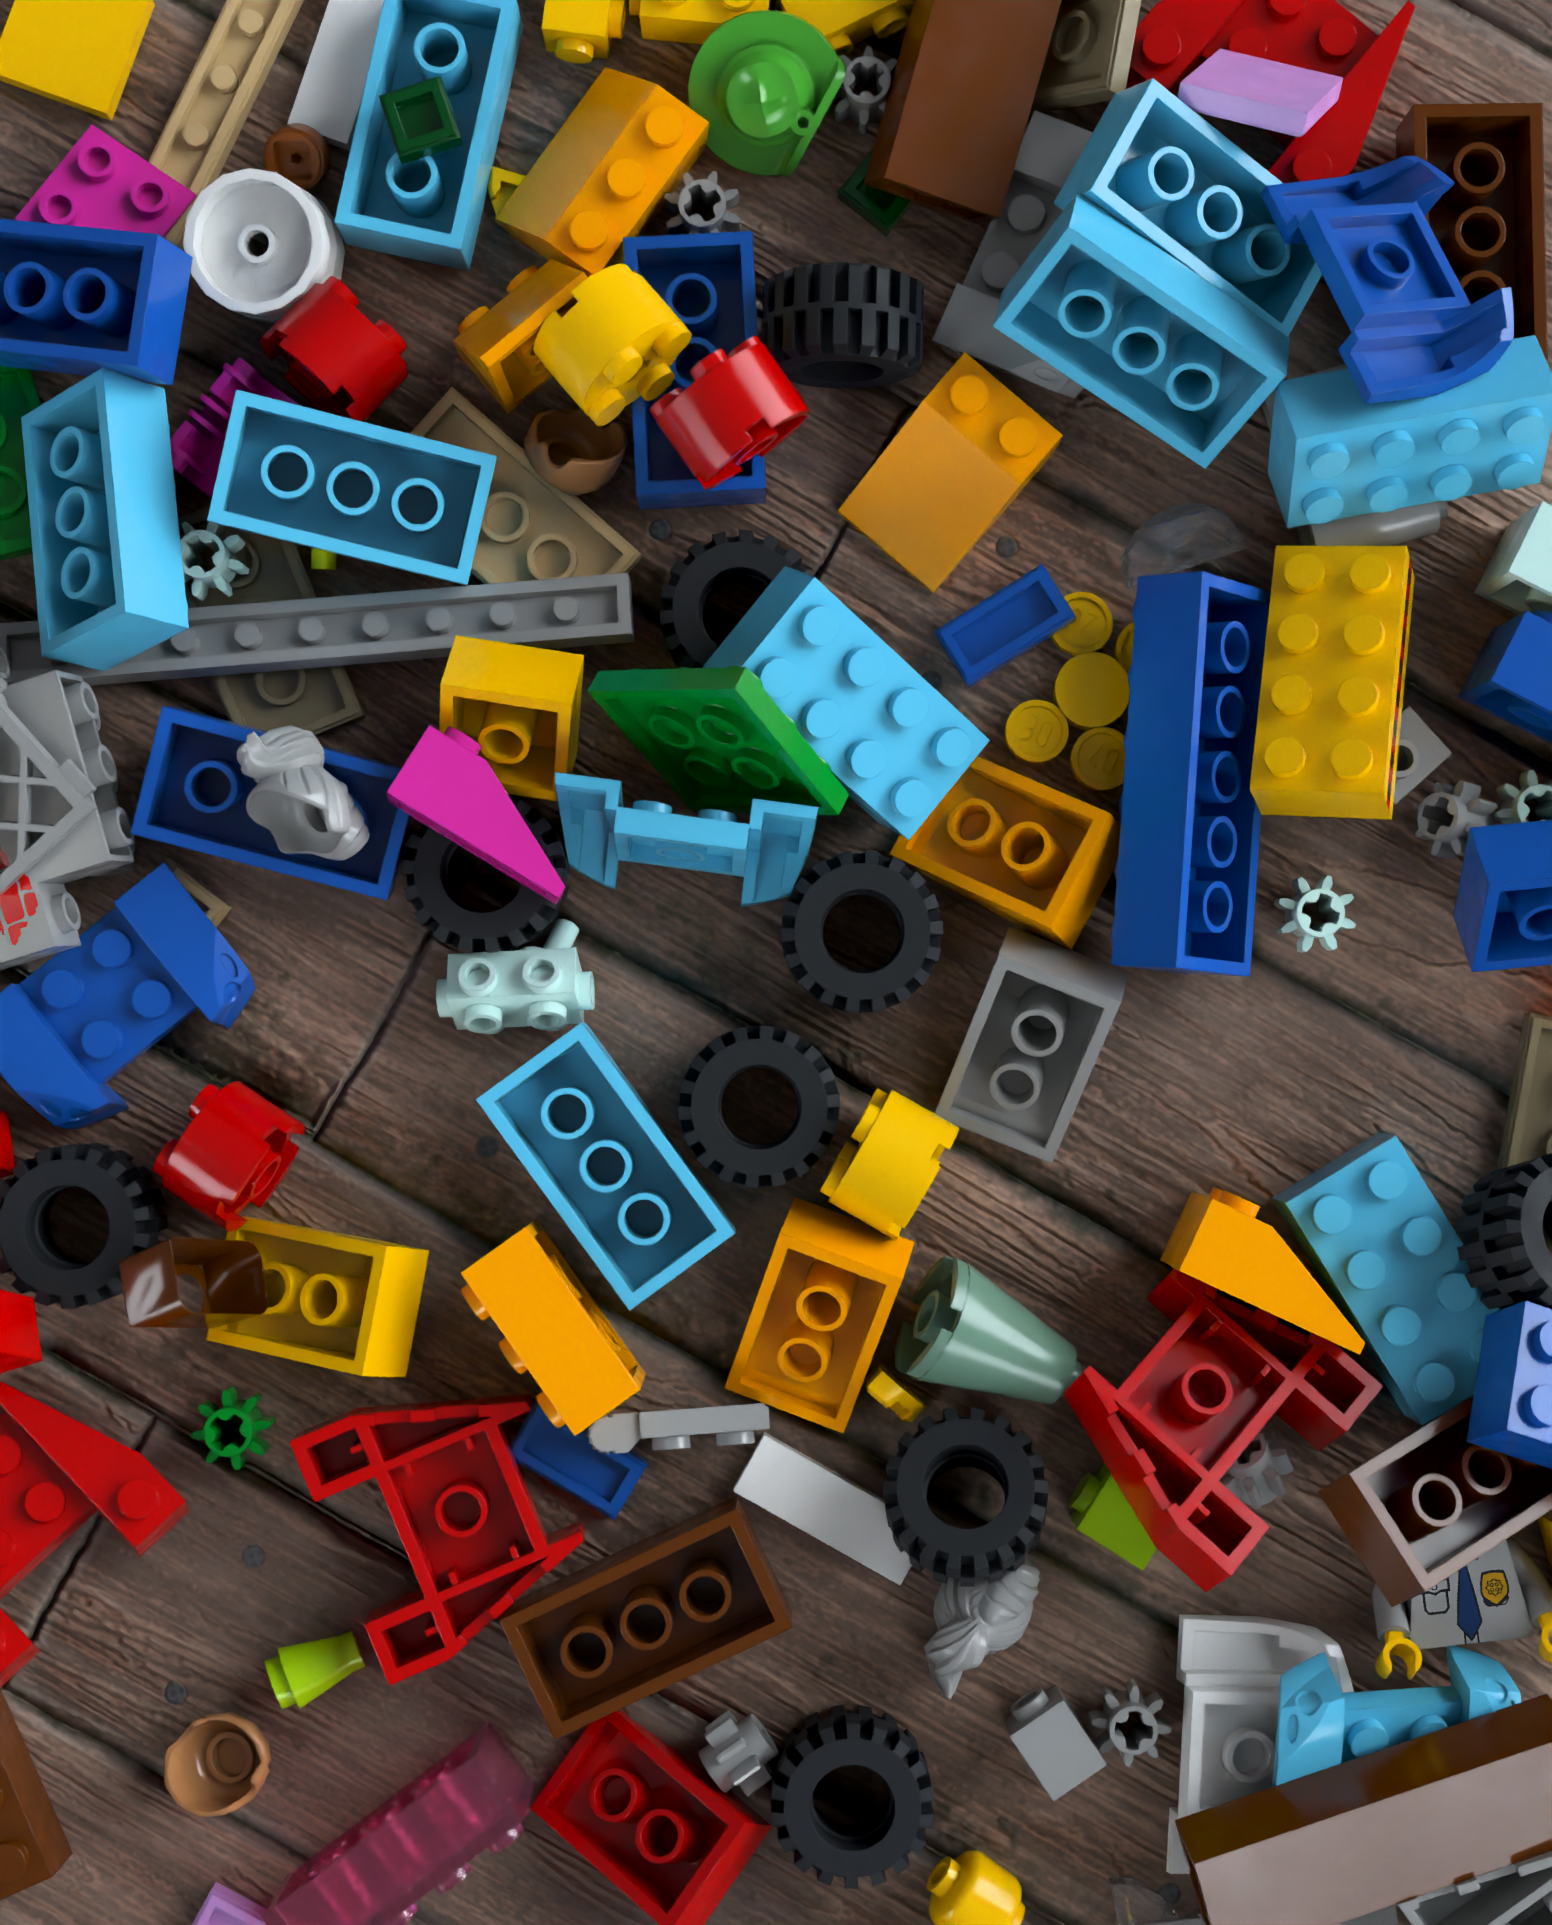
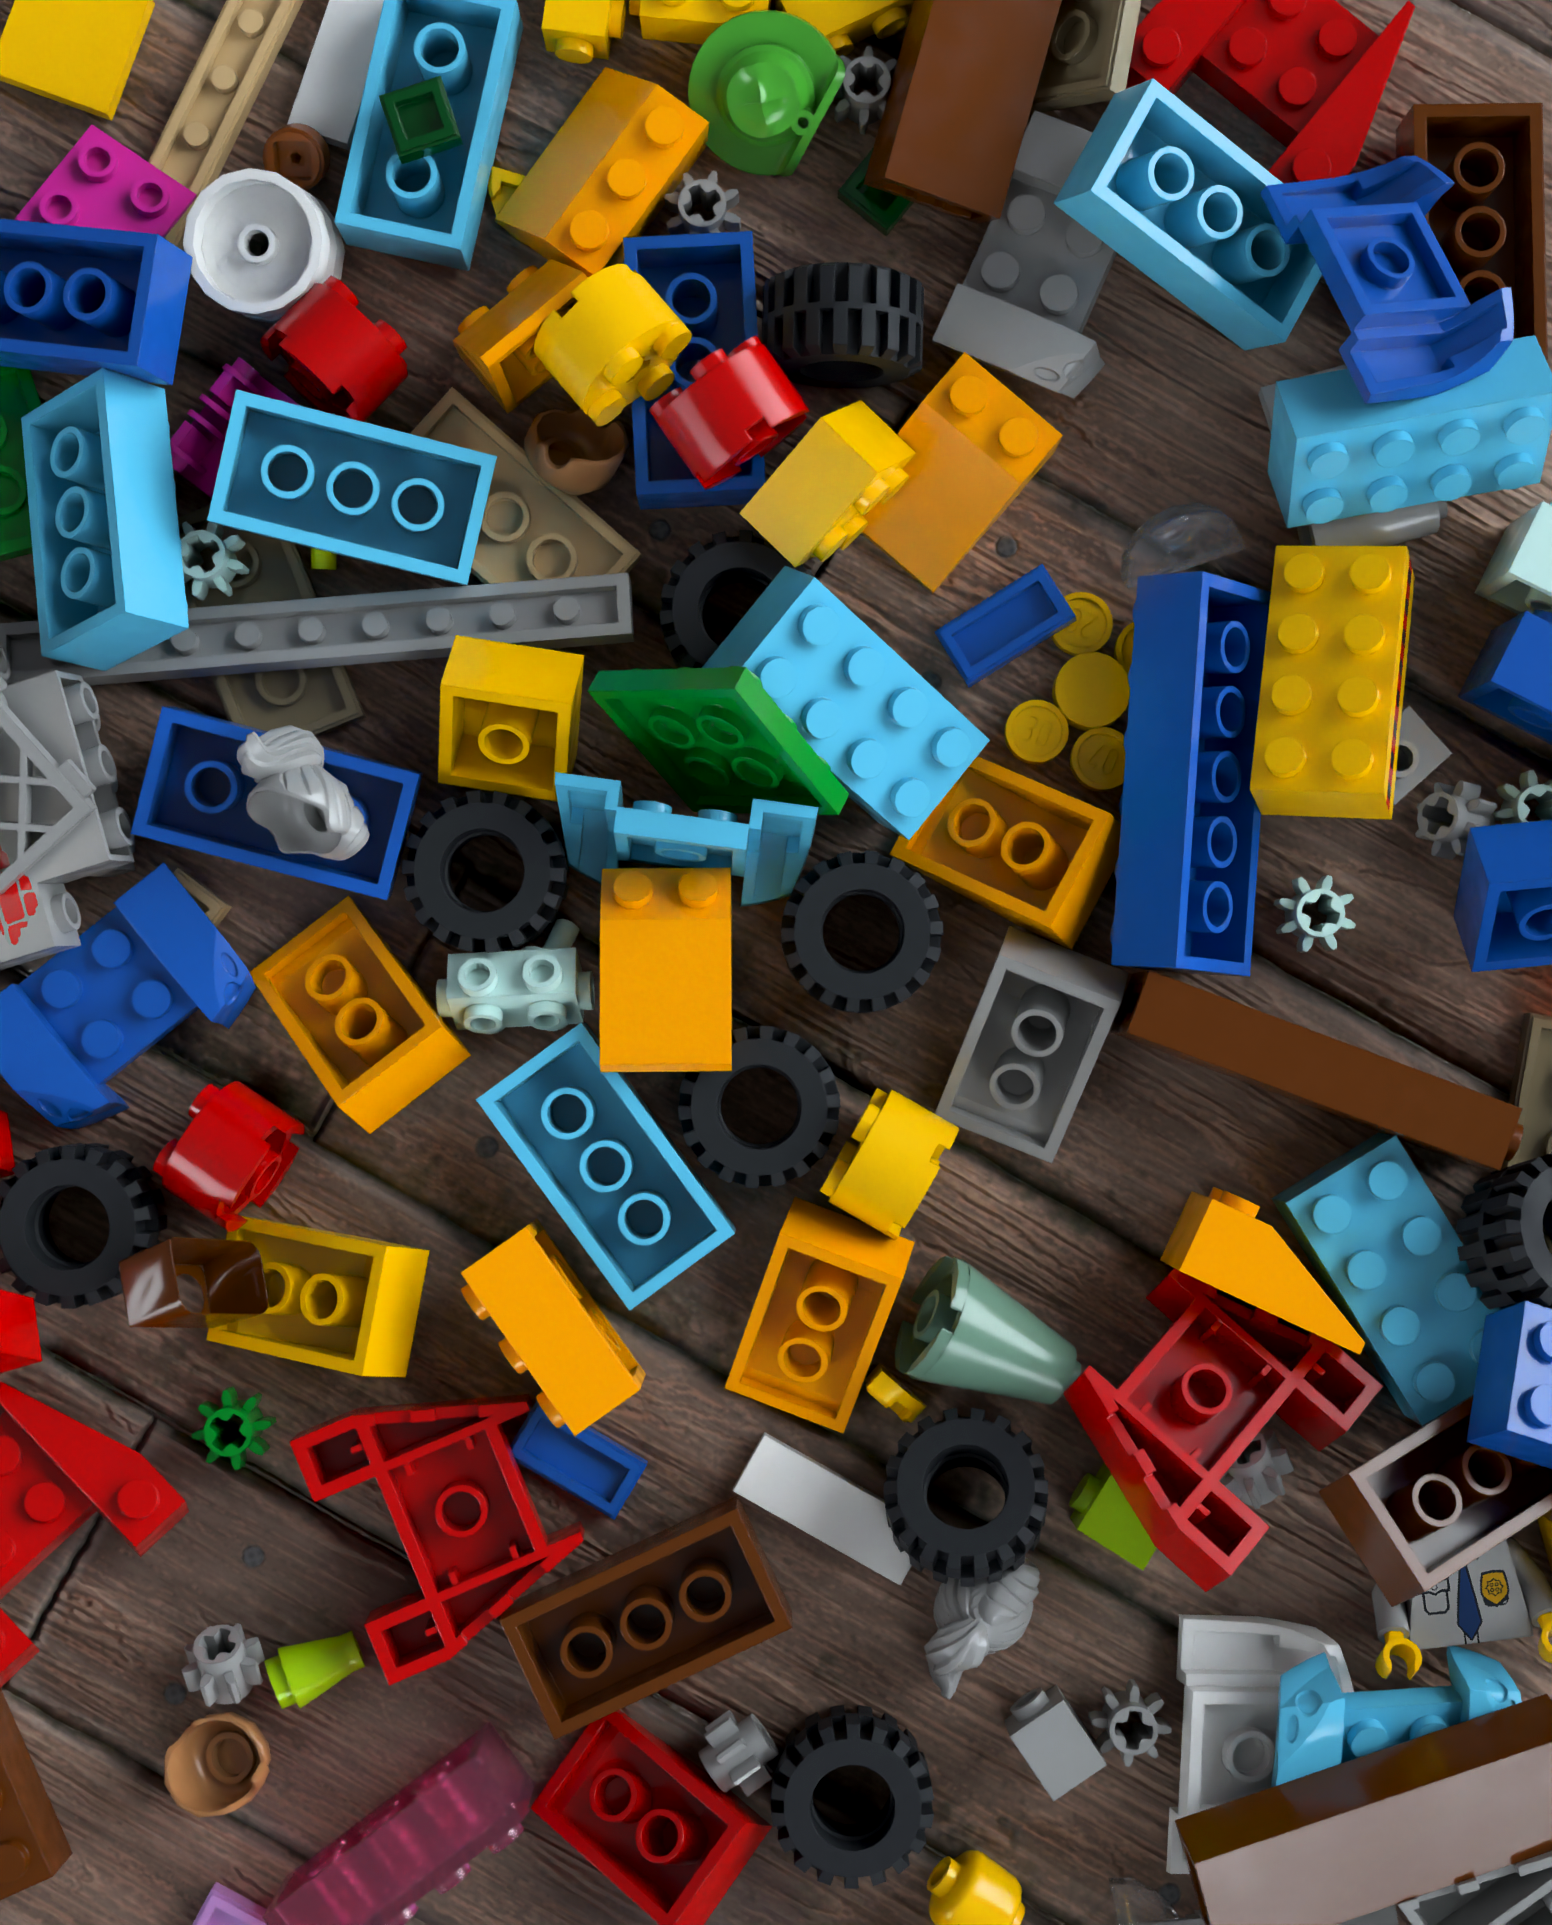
dark pink slope [387,725,565,905] -> none
light grey hinge [585,1403,770,1454] -> none
medium azure brick [993,192,1290,469] -> none
lavender tile [1178,48,1343,137] -> none
none -> light grey gear [181,1623,265,1707]
none -> light orange slope [250,895,471,1134]
none -> light orange slope [599,867,732,1072]
none -> yellow brick [739,400,916,568]
none -> reddish brown brick [1111,970,1524,1171]

